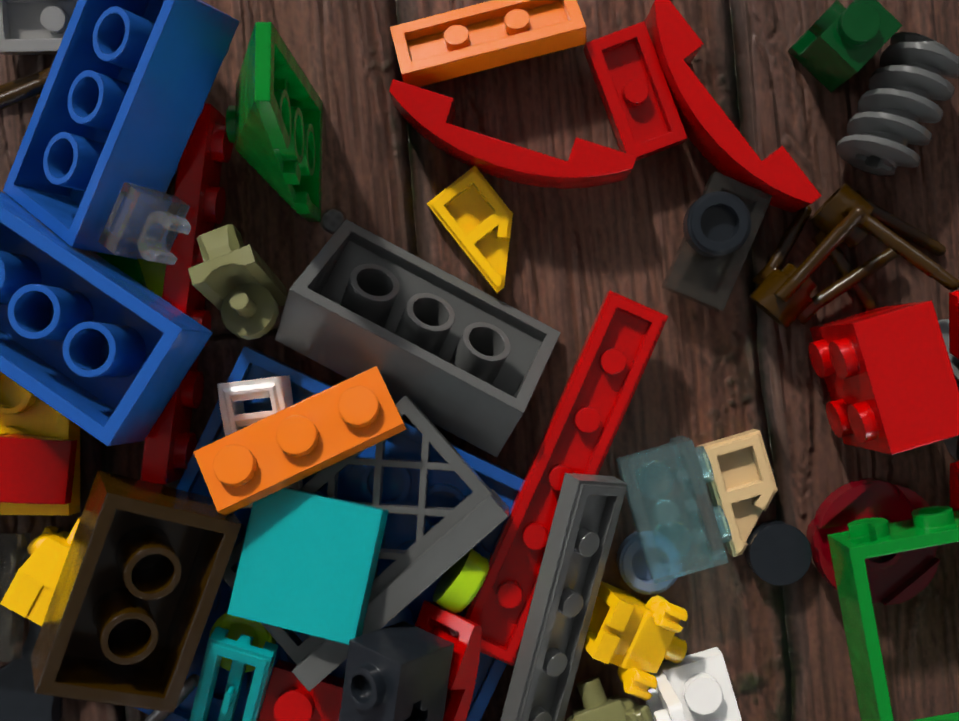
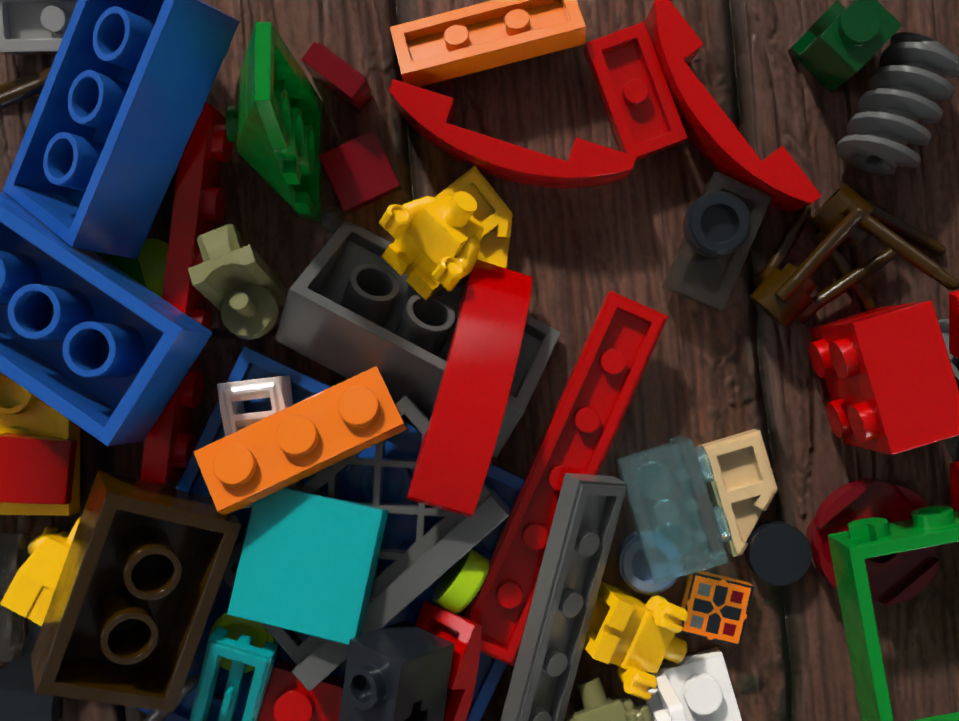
clear tile [98,182,191,265] -> none
none -> dark red tile [301,42,373,113]
none -> dark red tile [318,130,402,214]
none -> yellow piece [379,191,484,300]
none -> red slope [406,259,533,517]
none -> tile [679,568,754,647]

